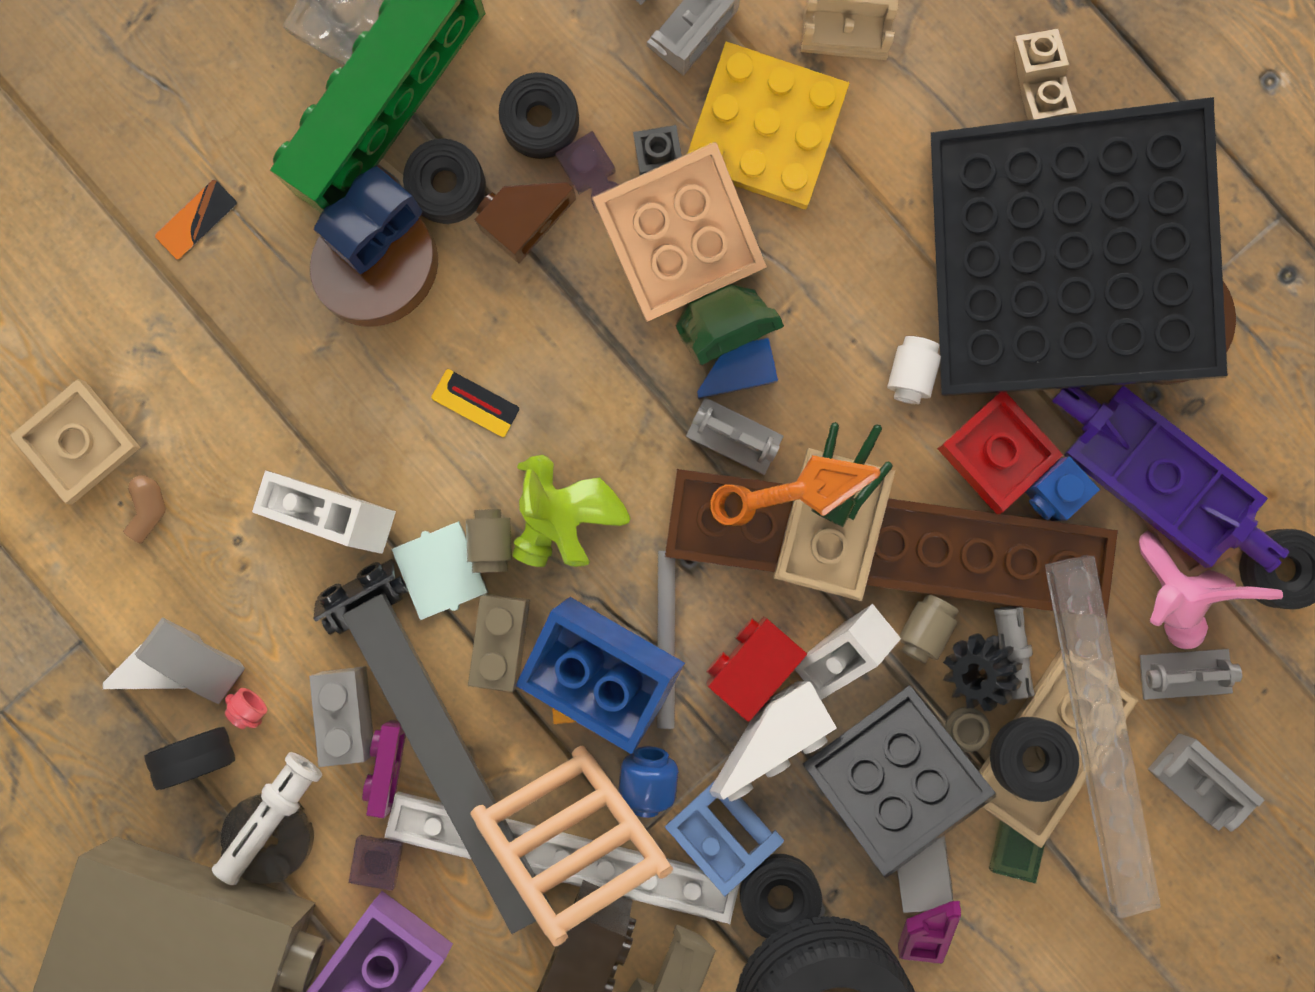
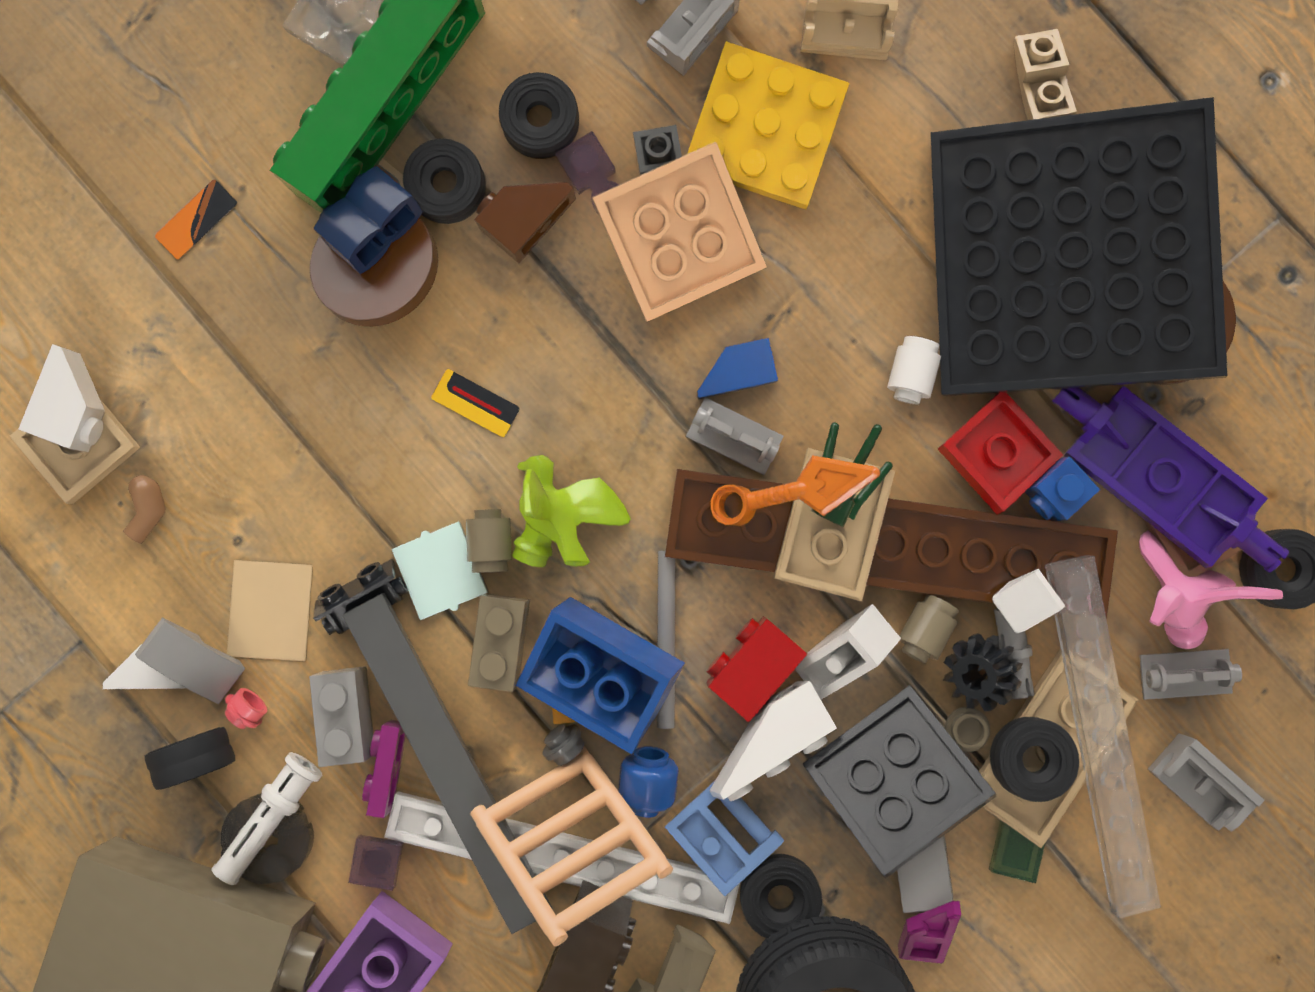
white slope [252,470,396,554] -> none
dark green slope [676,284,784,365] -> none
none -> white slope [19,344,105,452]
none -> tan sticker [227,560,313,661]
none -> dark grey plate [542,724,585,766]
none -> white slope [992,569,1065,633]

